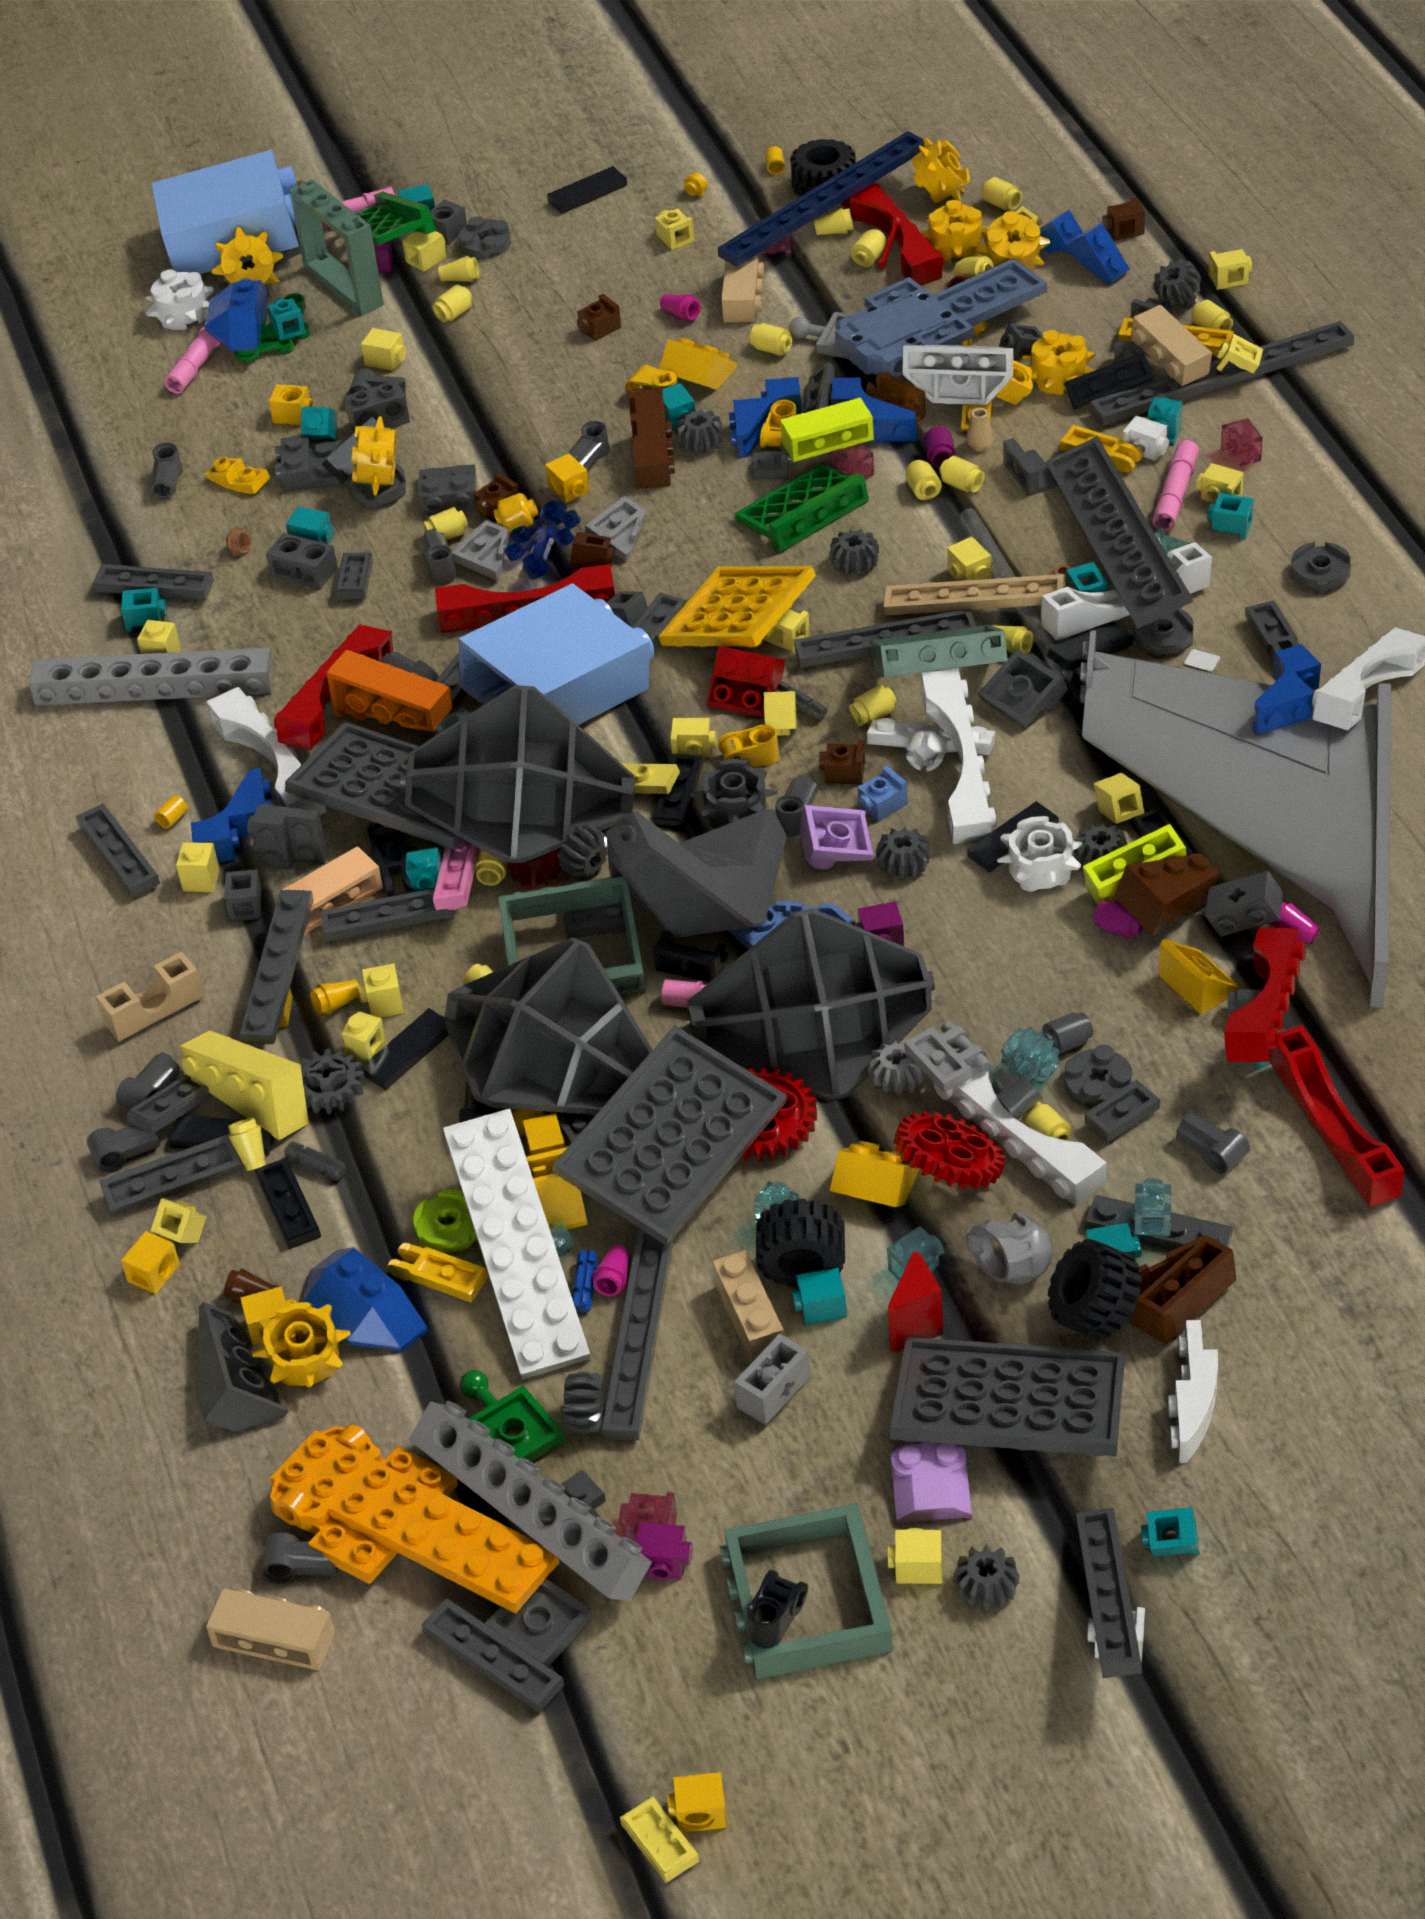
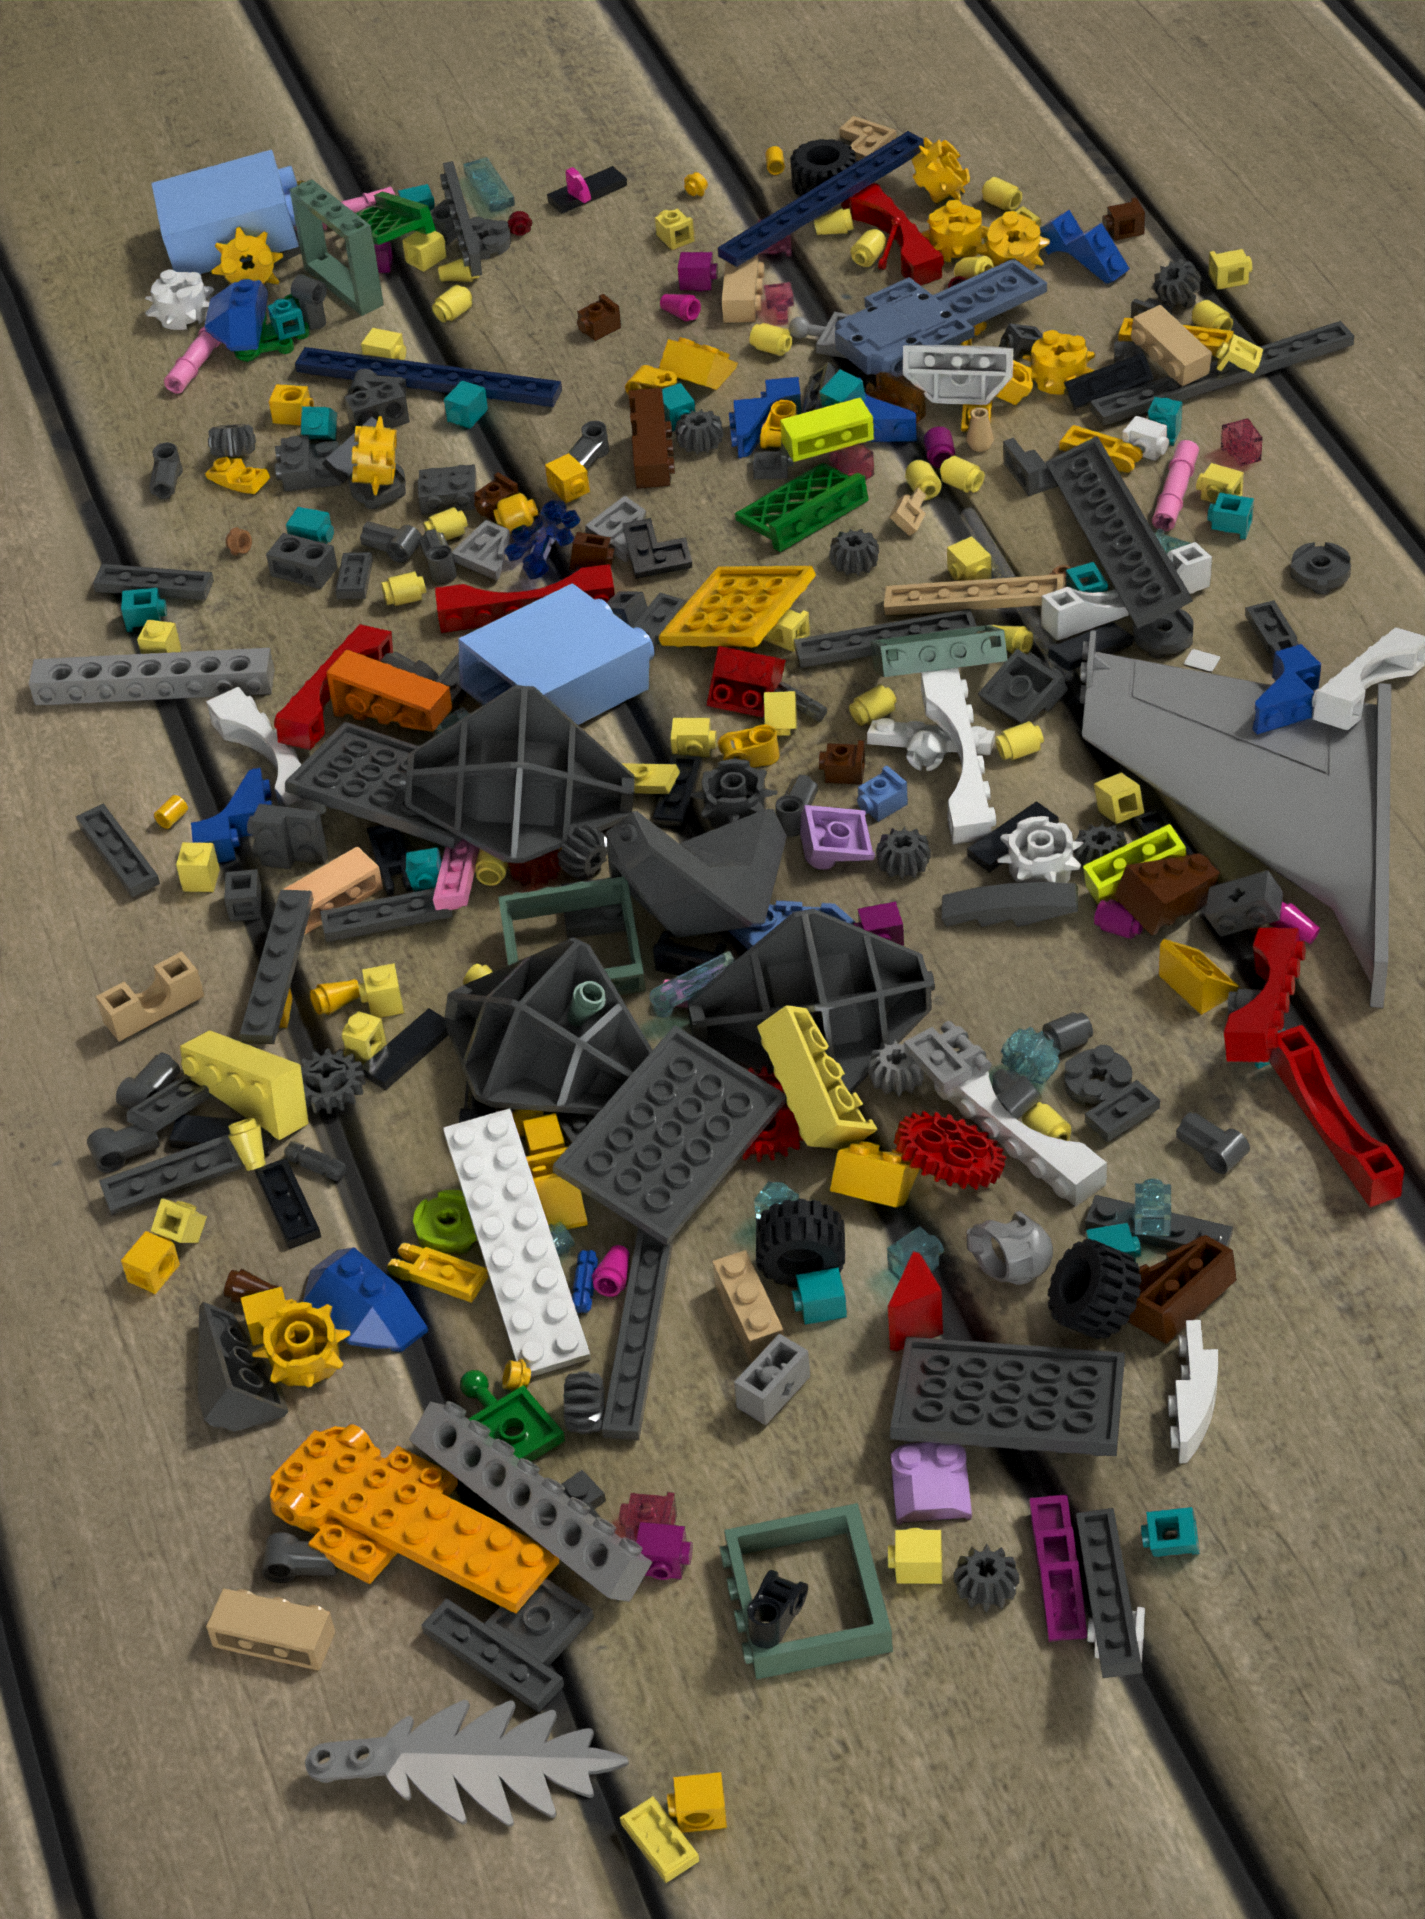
none -> dark grey gear [208,424,256,457]
none -> dark grey piece [291,275,327,330]
none -> dark blue plate [295,347,562,407]
none -> light grey plant [305,1700,629,1827]
none -> dark grey piece [360,521,422,563]
none -> light yellow brick [381,571,426,606]
none -> dark grey plate [440,161,482,277]
none -> teal brick [444,381,488,429]
none -> clear light blue plate [463,157,515,213]
none -> yellow plate [502,1359,531,1392]
none -> dark red plate [507,211,533,236]
none -> dark pink tile [565,167,591,203]
none -> sand green cone [567,981,606,1026]
none -> black plate [622,518,692,579]
none -> clear light blue plate [649,951,735,1018]
none -> magenta brick [677,252,718,291]
none -> light yellow wedge [757,1005,878,1149]
none -> clear pink plate [763,282,794,324]
none -> teal brick [819,369,866,408]
none -> tan plate [839,116,897,161]
none -> tan plate [889,487,926,536]
none -> dark grey slope [941,882,1078,927]
none -> light yellow brick [995,721,1044,760]
none -> magenta slope [1029,1495,1088,1642]

